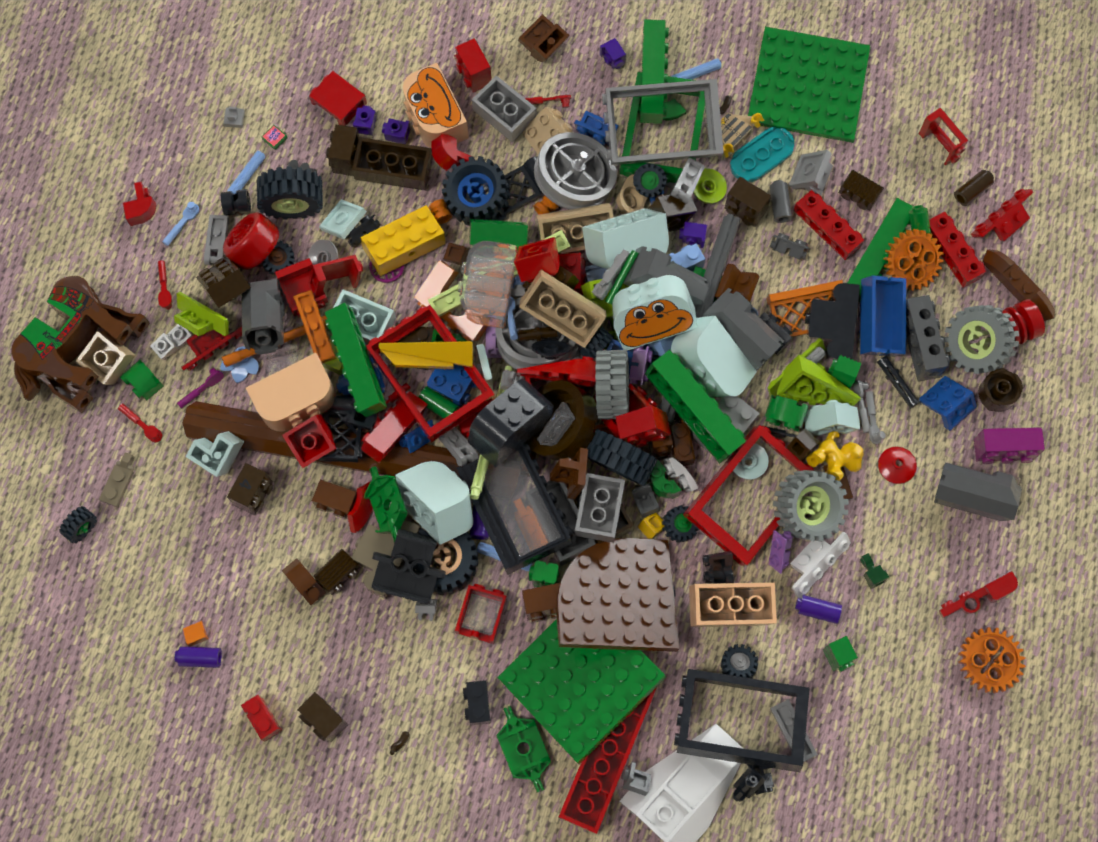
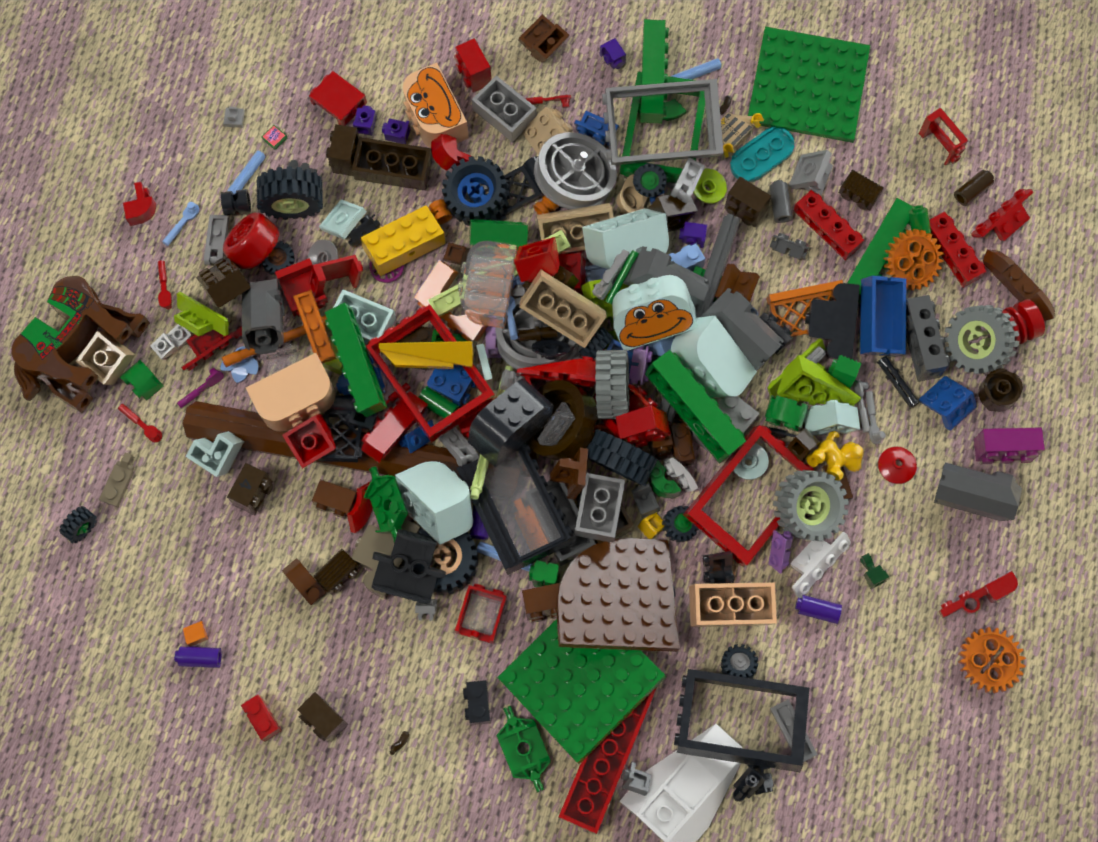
green brick [823,636,858,672] -> none

